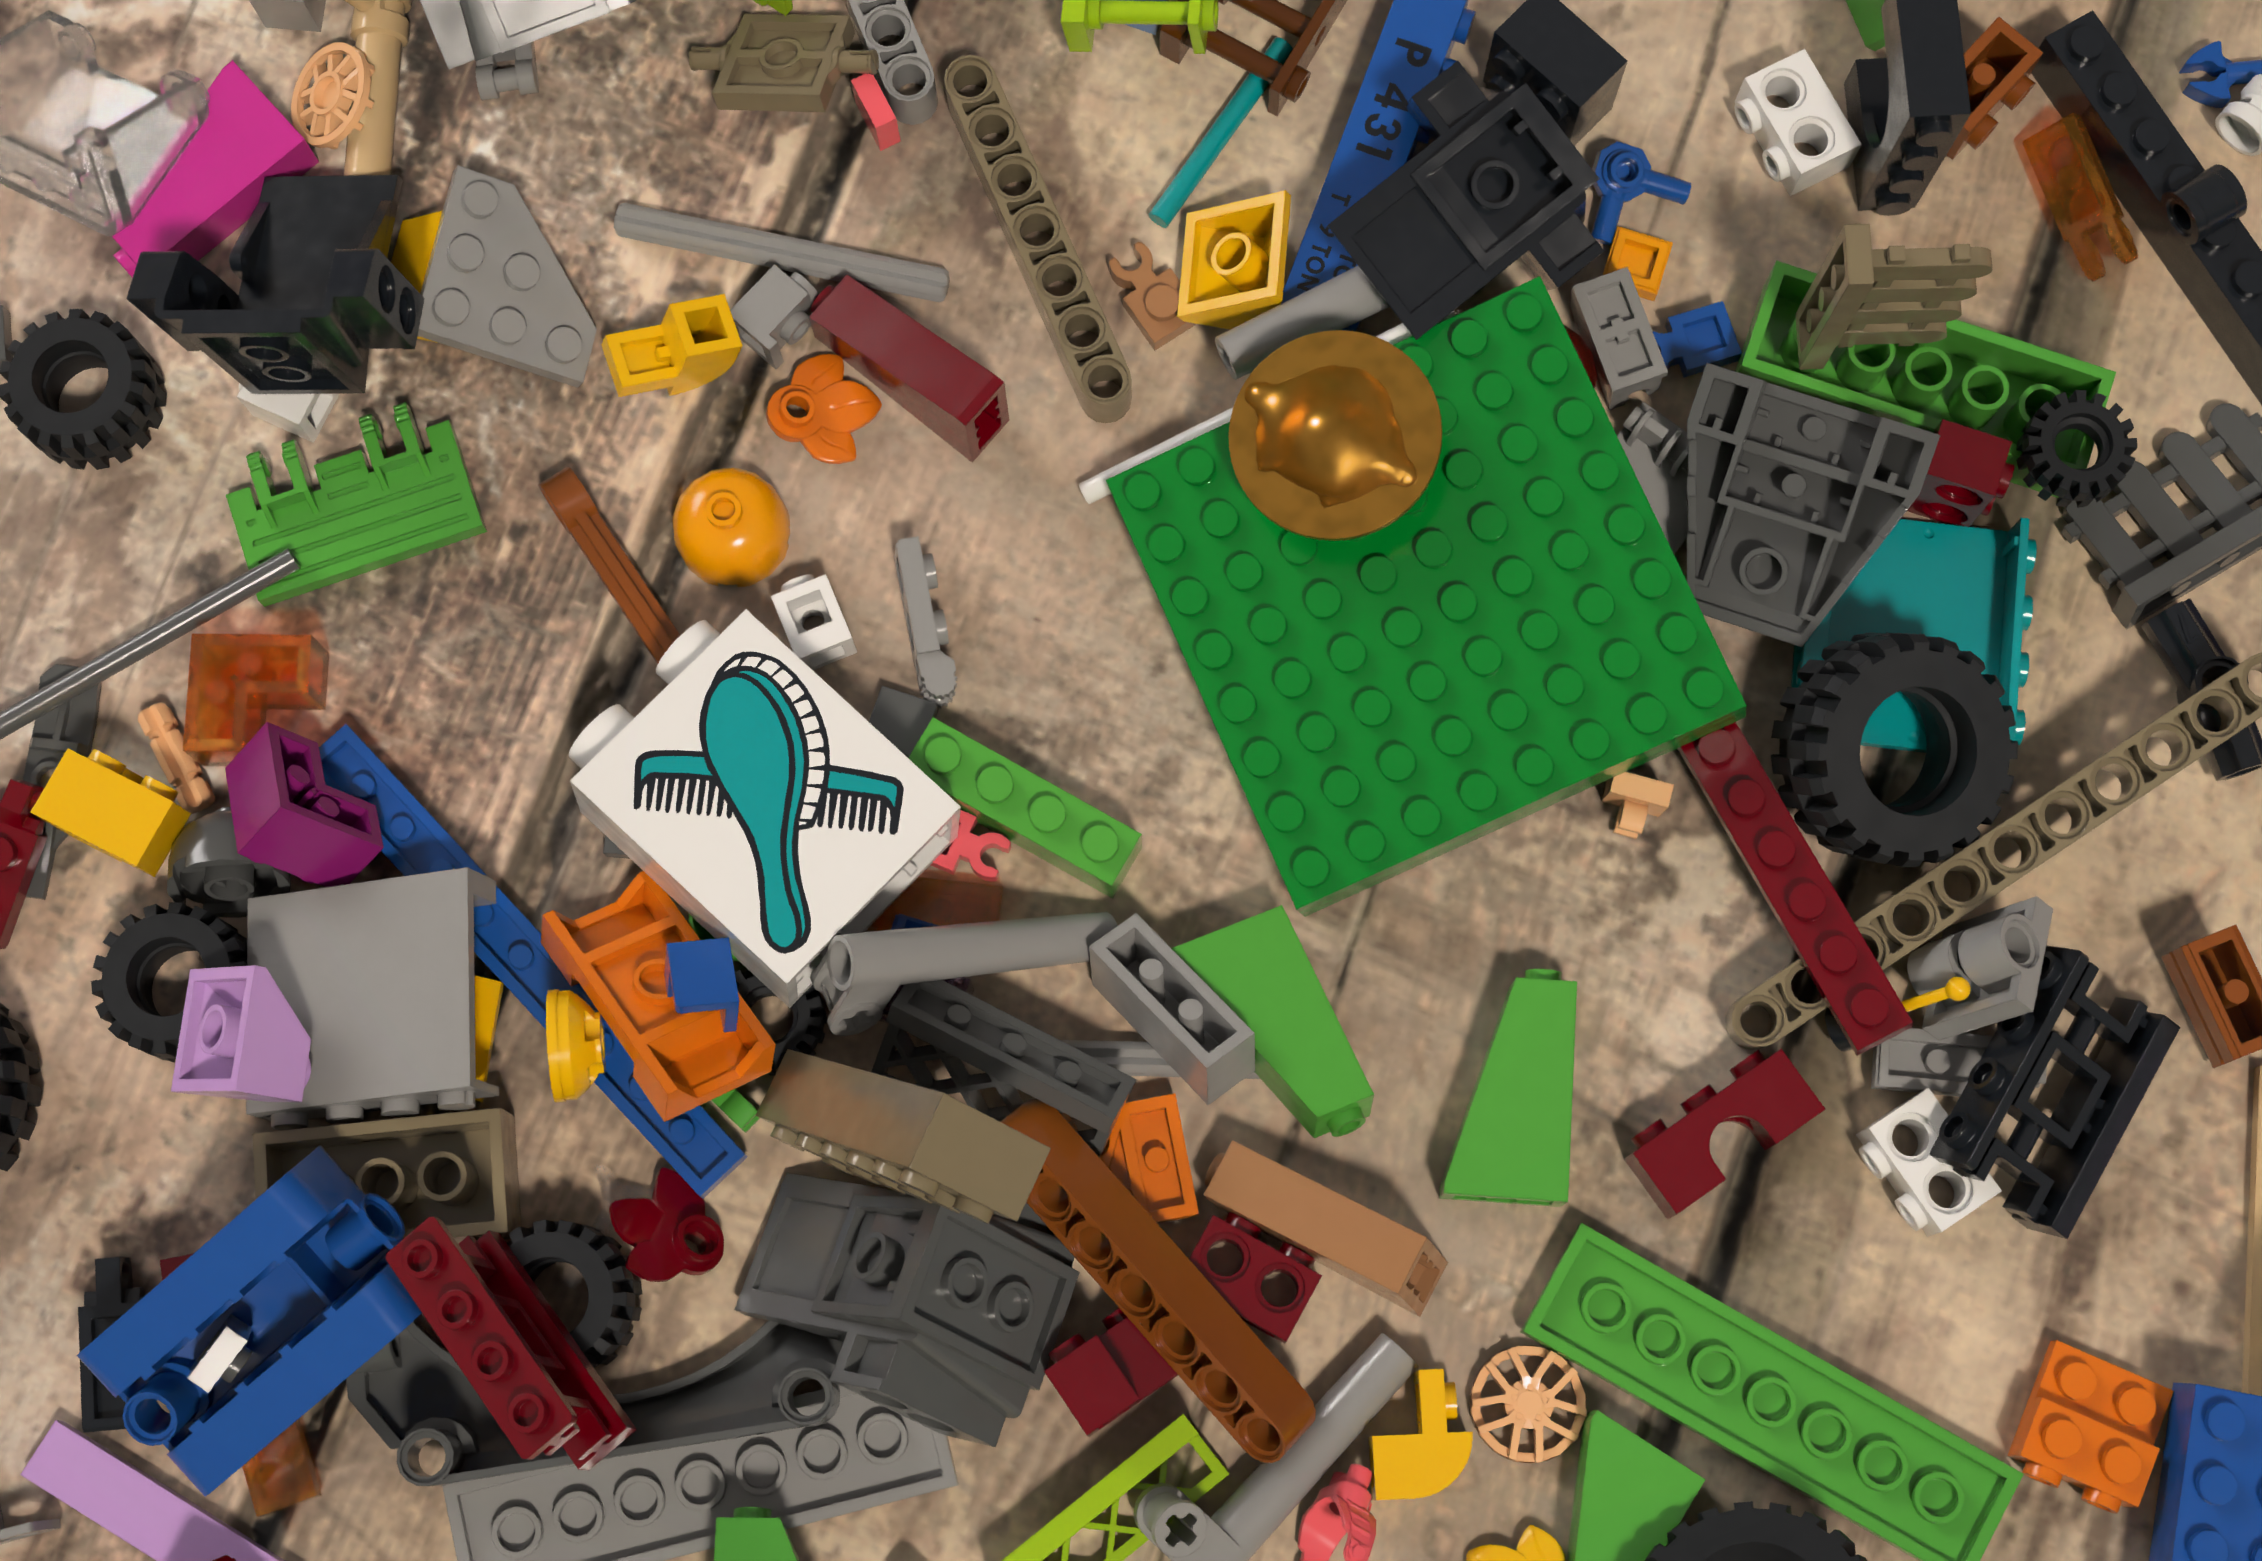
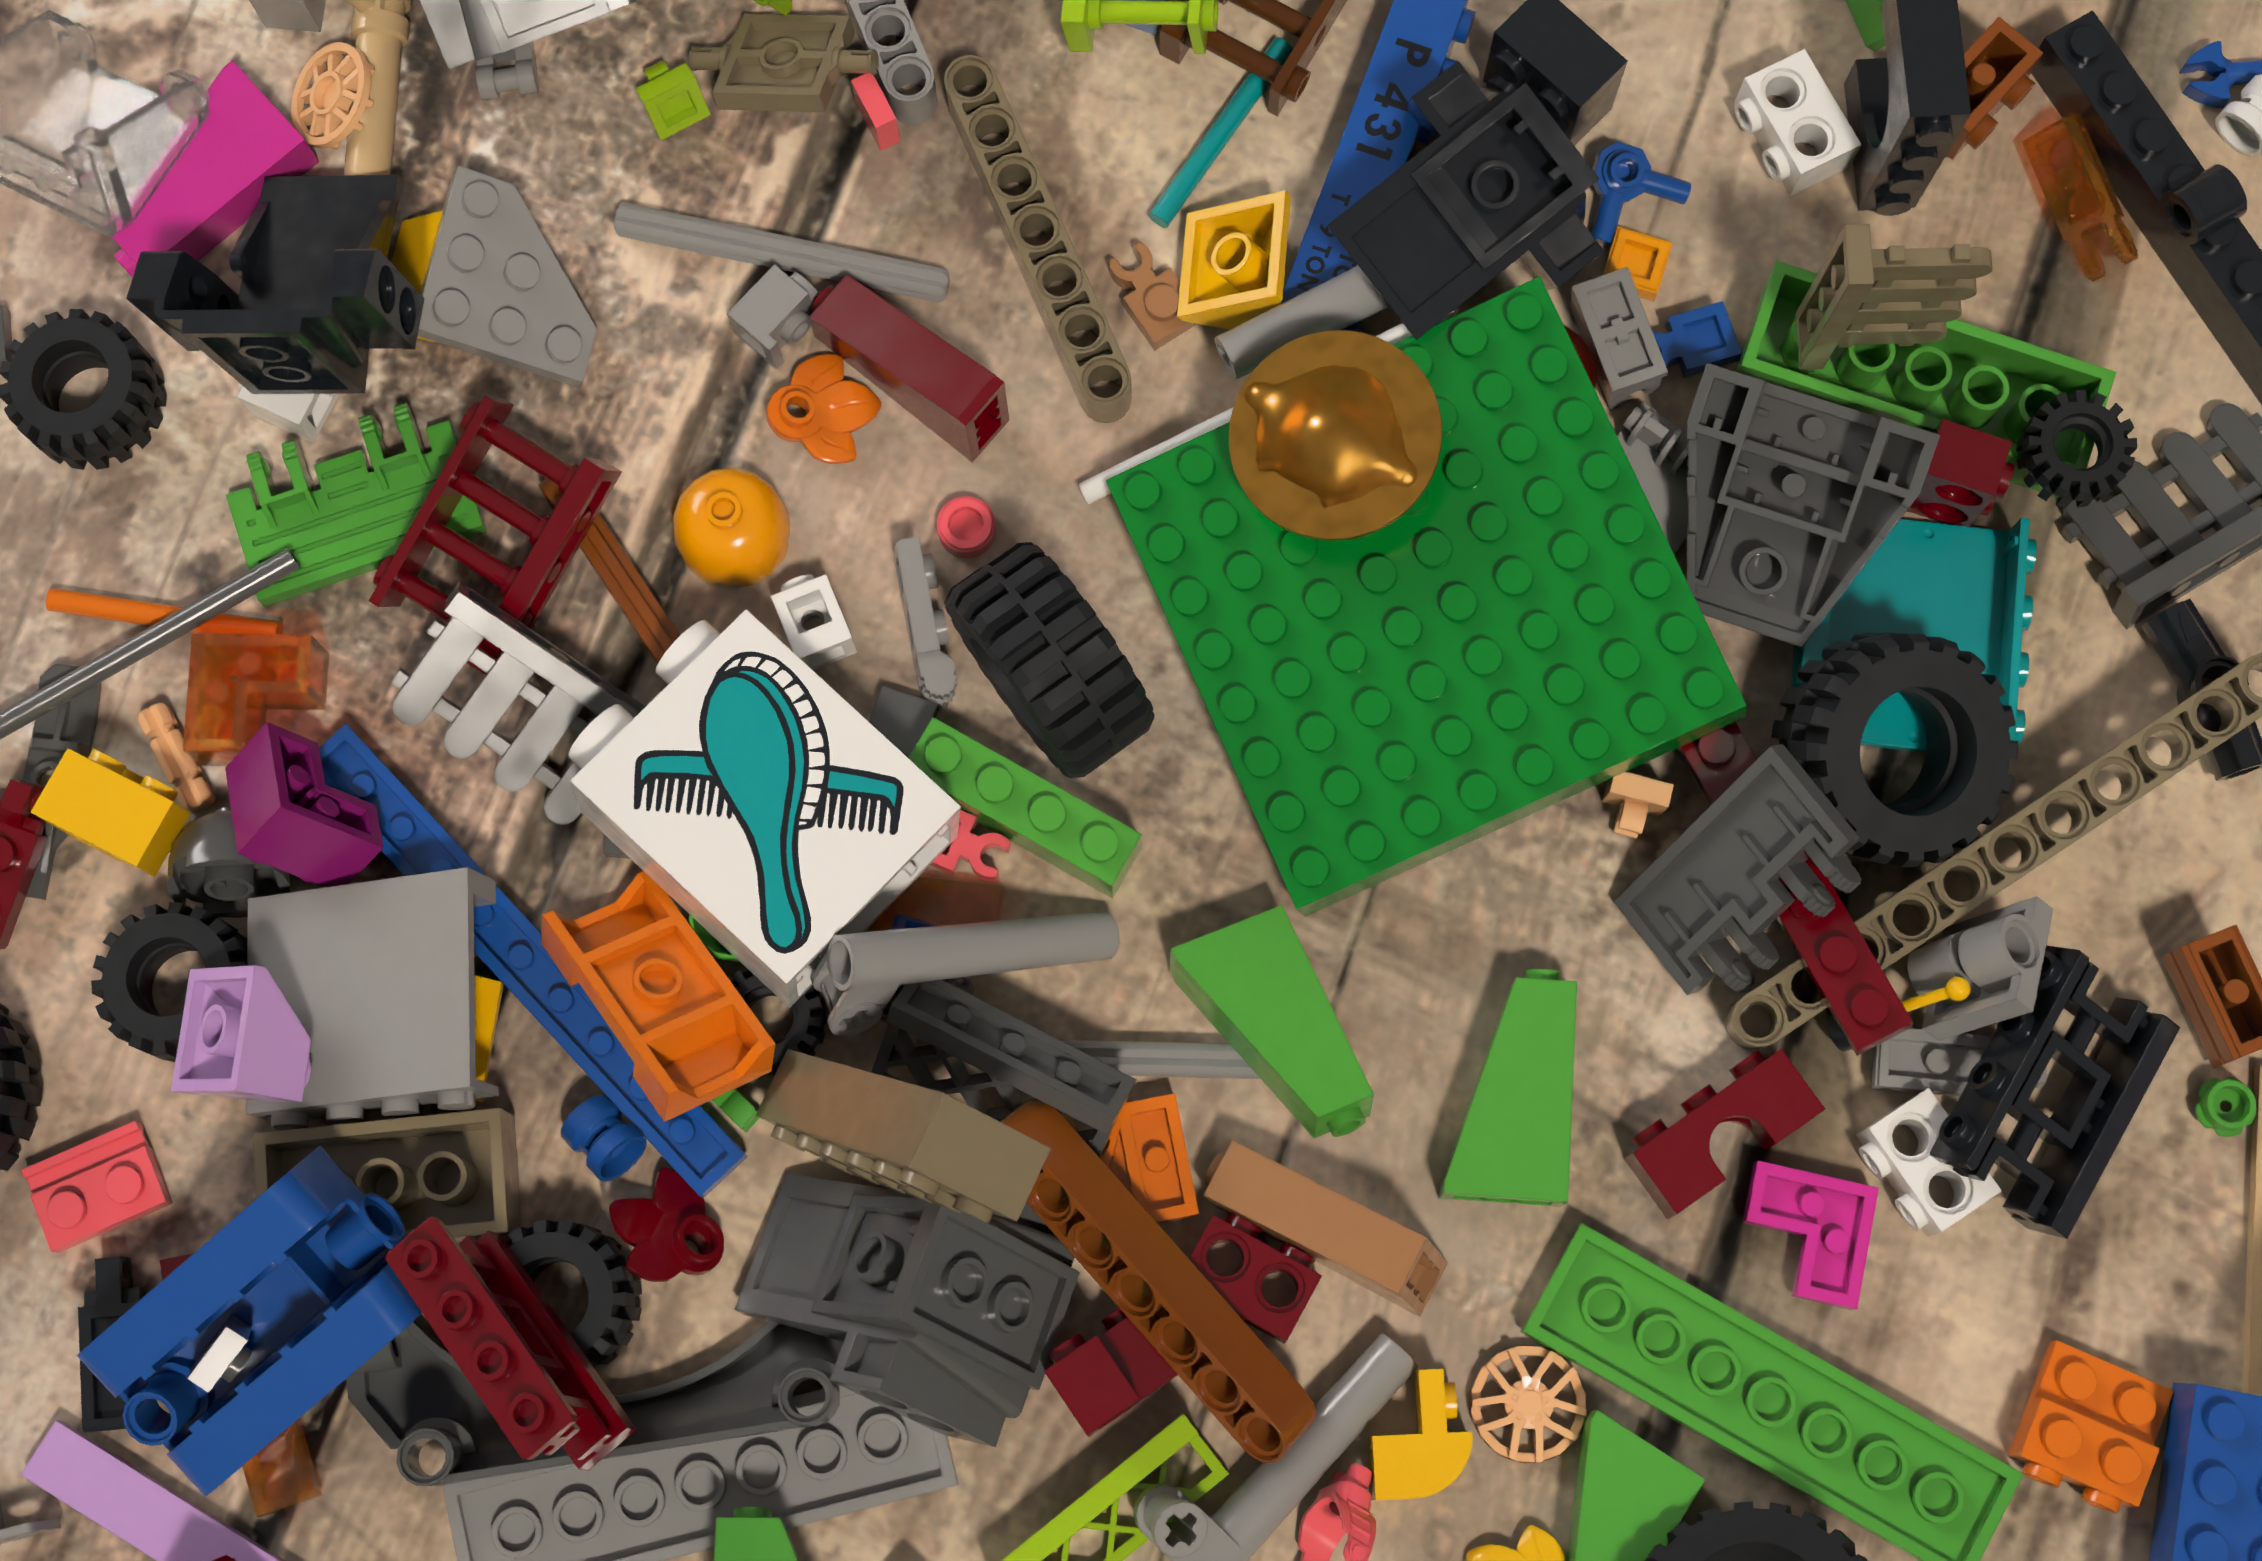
yellow piece [546,989,606,1103] -> none
yellow brick [601,294,742,397] -> none
blue panel [664,937,739,1032] -> none
light grey brick [1089,913,1255,1105] -> none
none -> coral plate [21,1121,173,1253]
none -> orange bar [46,588,283,645]
none -> dark red fence [369,396,622,674]
none -> fence [391,581,646,825]
none -> blue wheel [561,1095,646,1181]
none -> lime tile [635,60,711,141]
none -> coral tile [937,496,996,558]
none -> black tyre [944,542,1155,778]
none -> dark grey hinge [1614,744,1862,995]
none -> dark pink plate [1742,1161,1879,1310]
none -> bright green plate [2195,1077,2256,1137]

